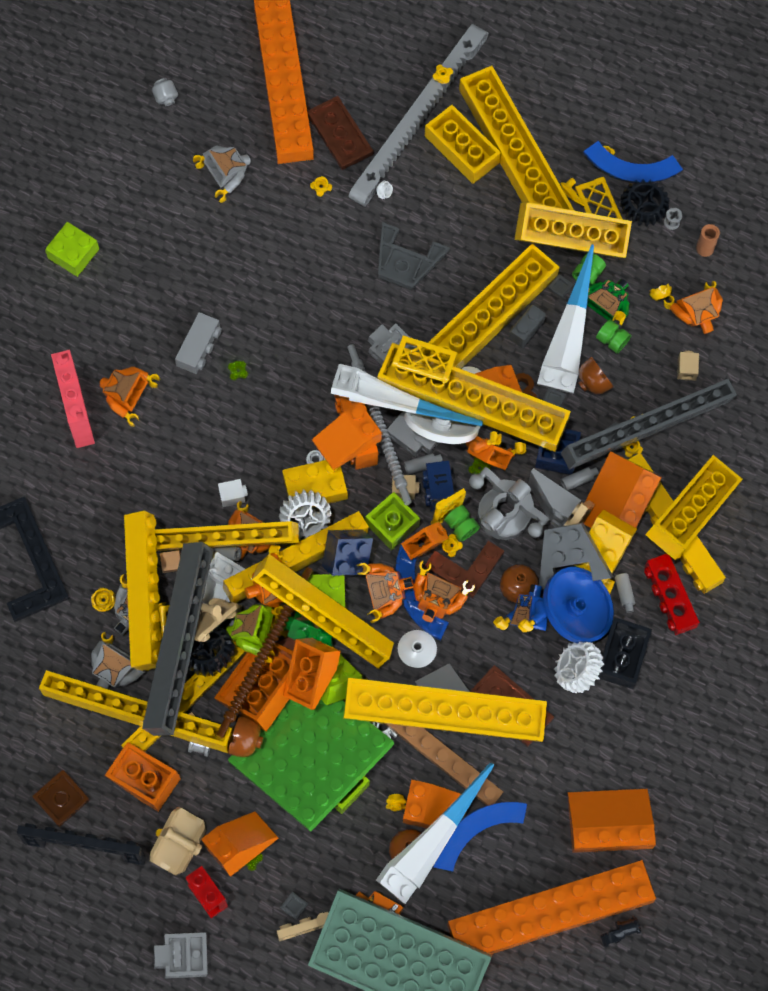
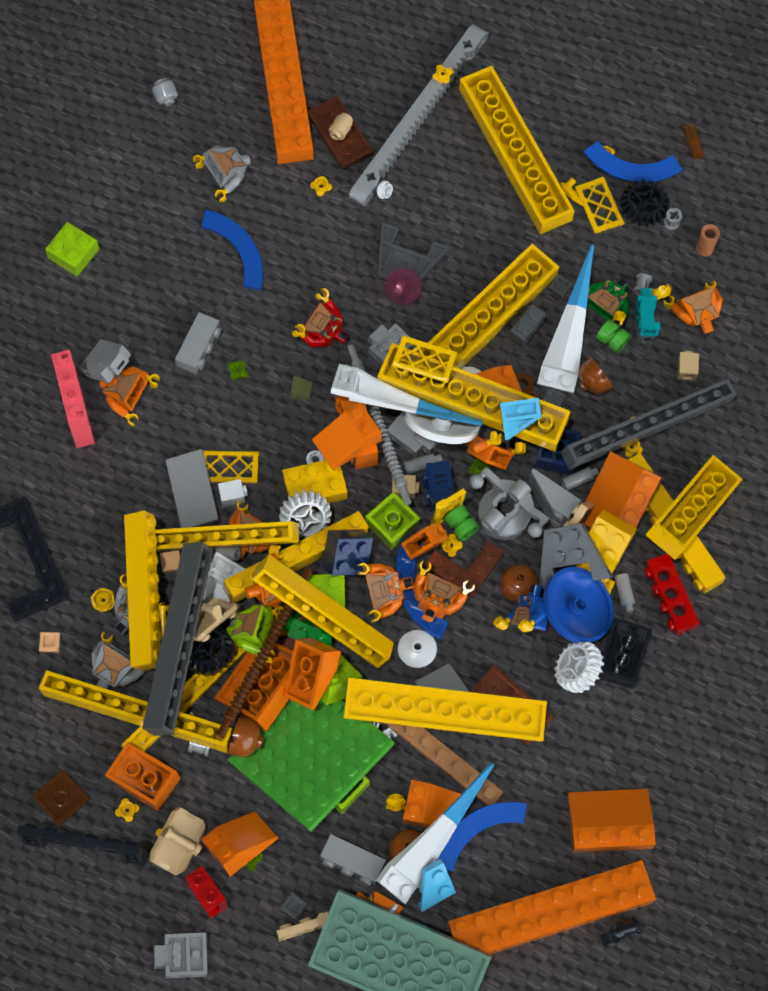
yellow brick [425,105,501,184] -> none
yellow brick [515,202,632,258] -> none
bright green wheel [572,252,606,285] -> none
none -> light nougat tile [39,632,61,653]
none -> light grey piece [79,339,131,383]
none -> yellow plate [115,798,139,822]
none -> light grey tile [166,449,220,528]
none -> blue tile [202,210,263,291]
none -> yellow window [203,450,259,484]
none -> olive slope [291,376,313,400]
none -> torso [292,288,349,347]
none -> light grey brick [320,834,386,886]
none -> tan brick [328,113,353,140]
none -> clear pink tile [385,267,422,305]
none -> medium azure wing [418,859,456,912]
none -> medium azure wing [500,398,541,440]
none -> light grey bush [633,273,652,296]
none -> teal hips [633,288,660,344]
none -> clear orange axle [685,124,704,160]

